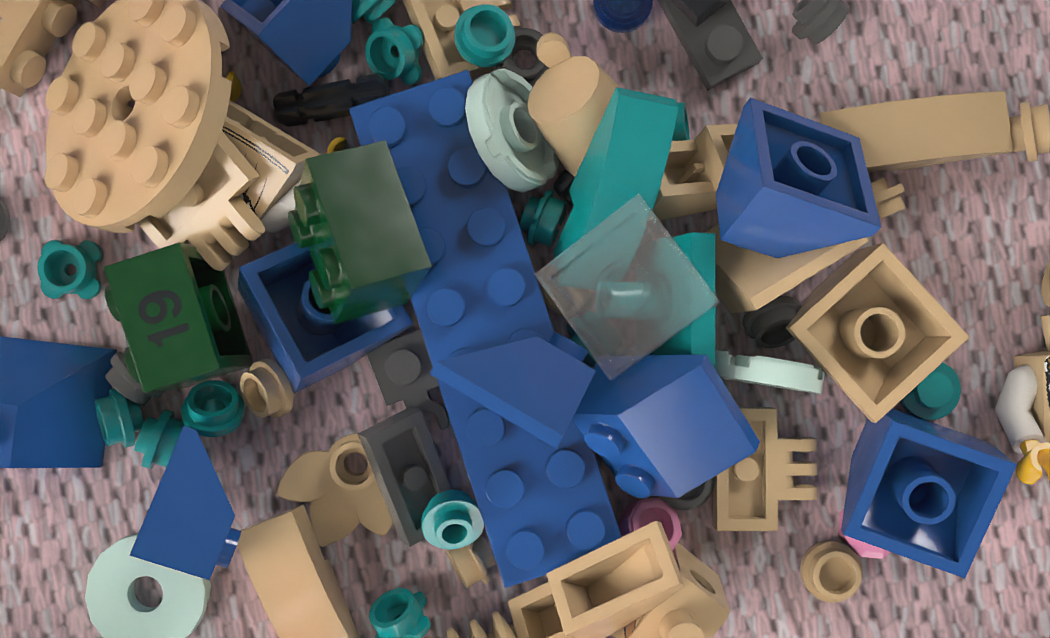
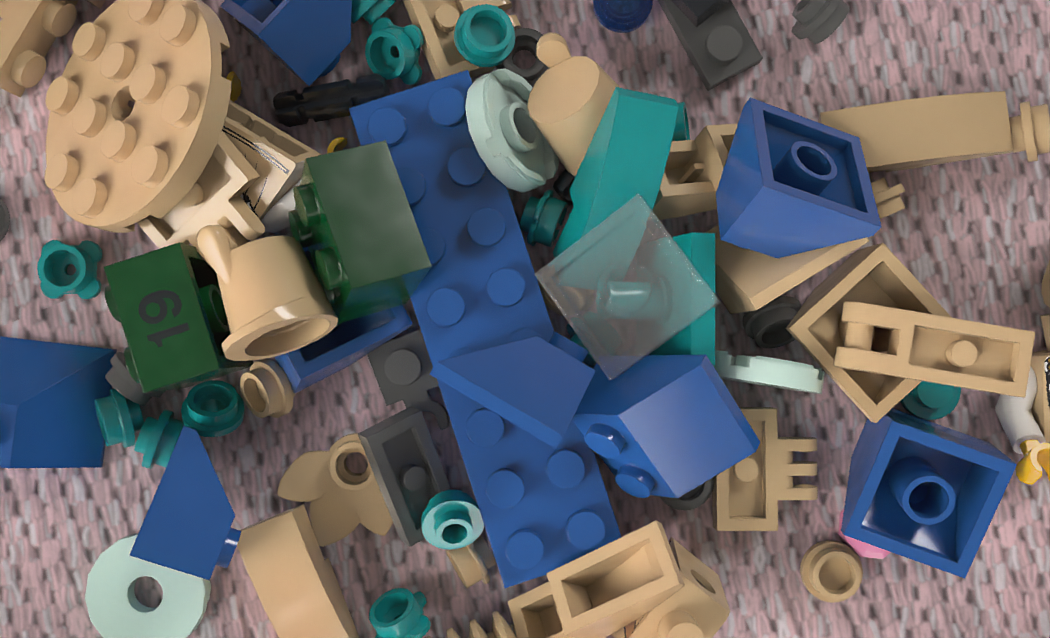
bright pink tile [618,497,682,552] -> none
none -> tan hat [197,225,338,361]
none -> tan plate [834,302,1035,398]

